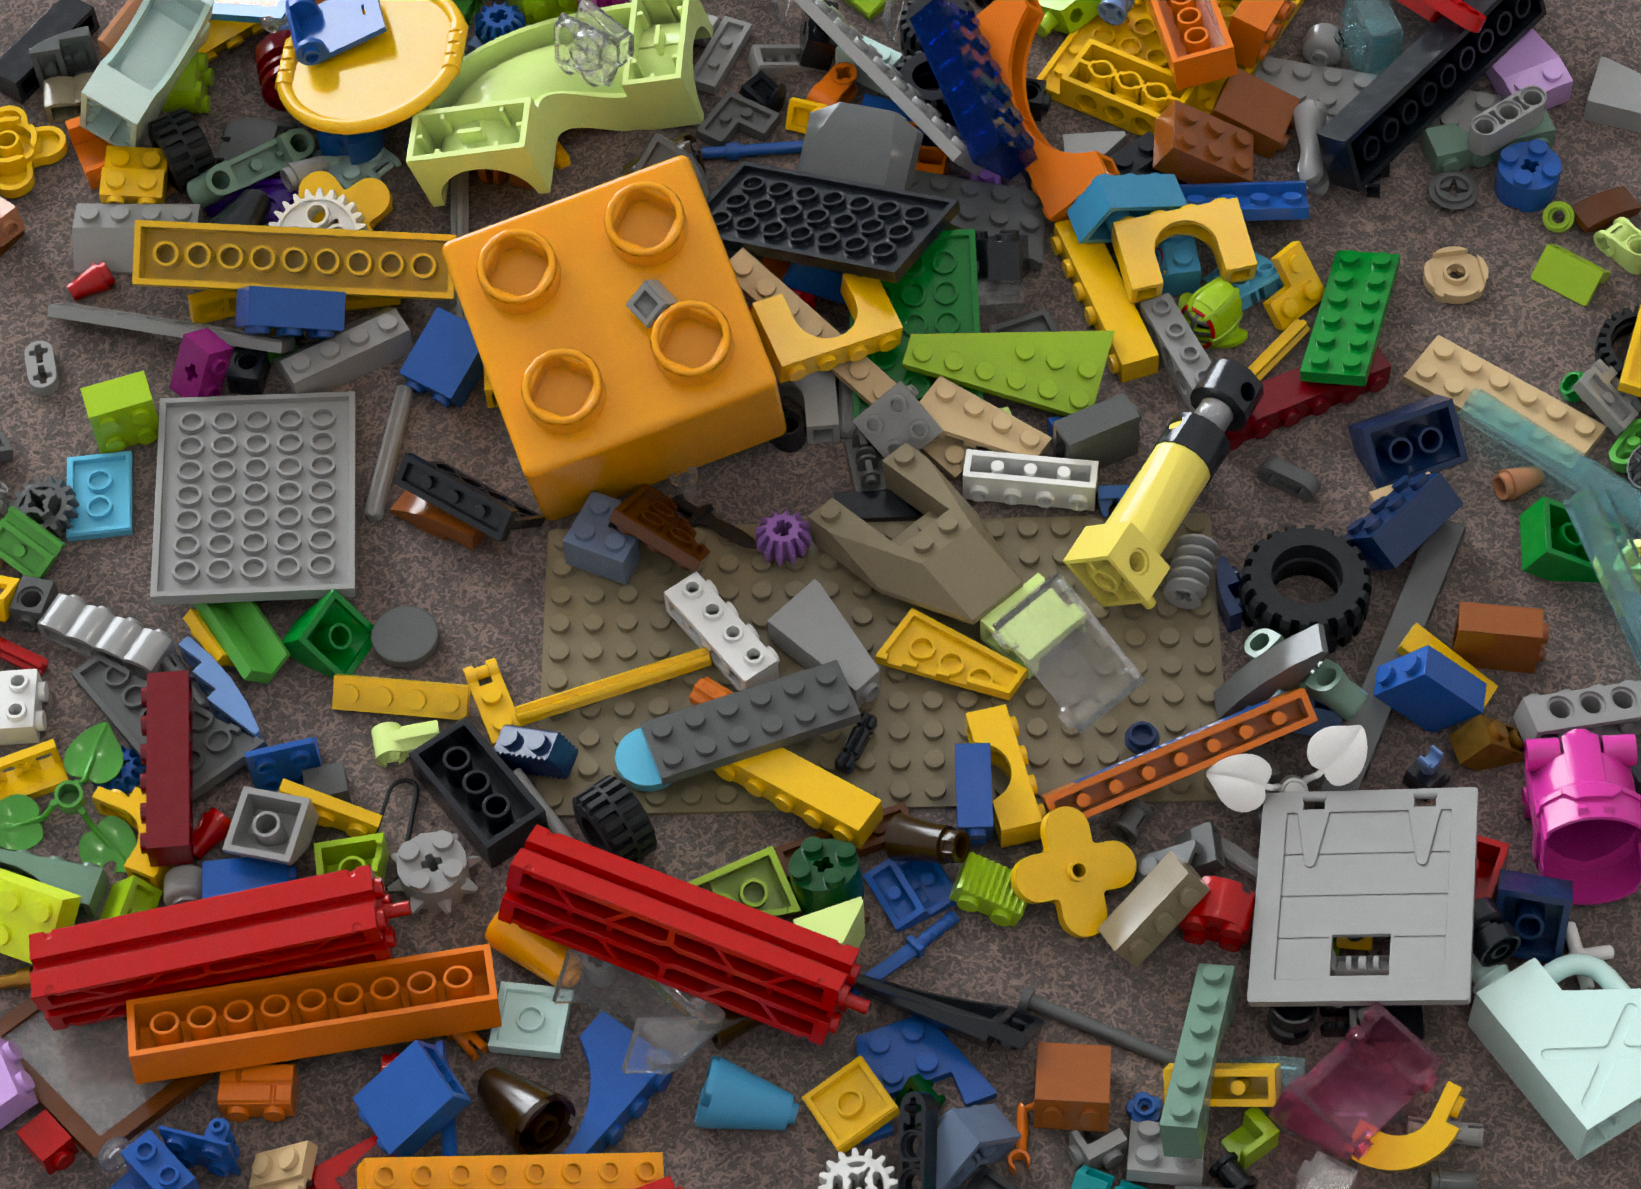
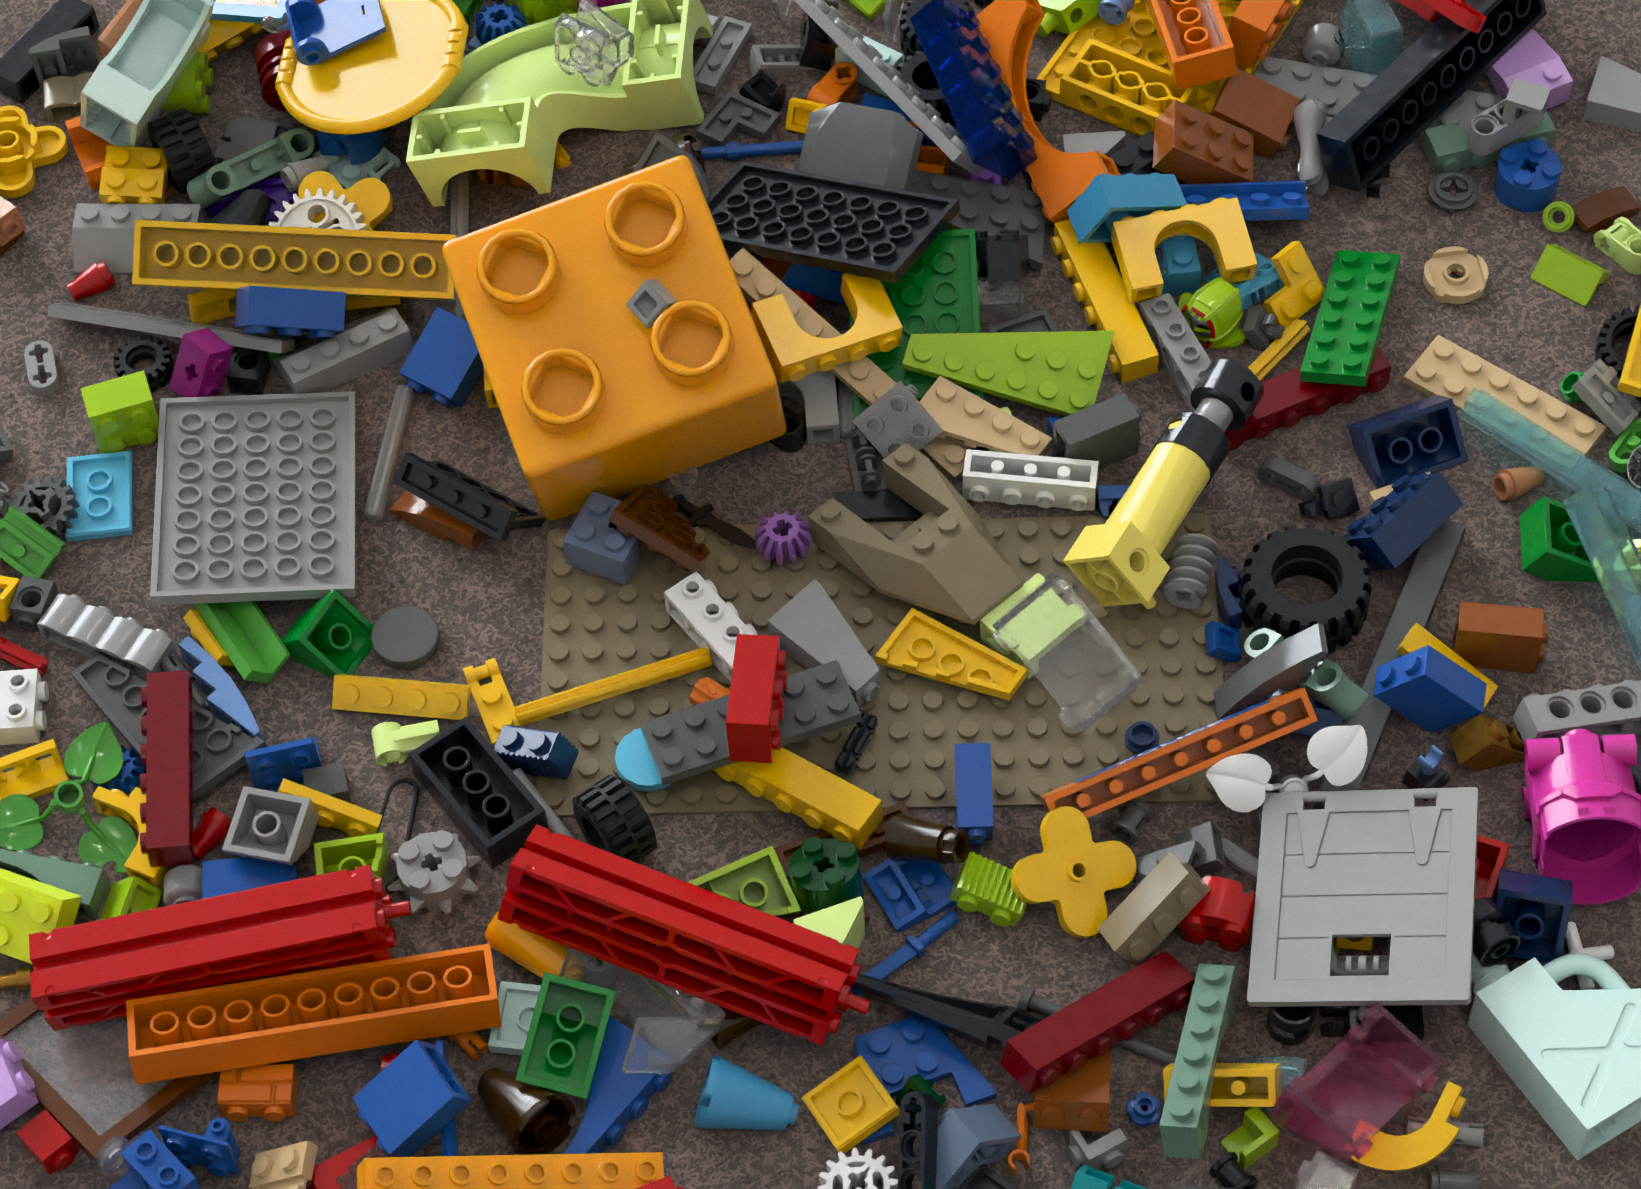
yellow arch [965,704,1046,848] -> none
light grey plate [1126,1120,1204,1186] -> none
none -> black tyre [113,335,174,393]
none -> green slope [515,972,616,1099]
none -> red brick [726,634,788,763]
none -> dark red brick [1000,950,1195,1094]
none -> blue tile [1205,621,1242,662]
none -> dark grey tile [1242,305,1284,351]
none -> black plate [1298,477,1360,520]
none -> light grey panel [1501,78,1551,124]

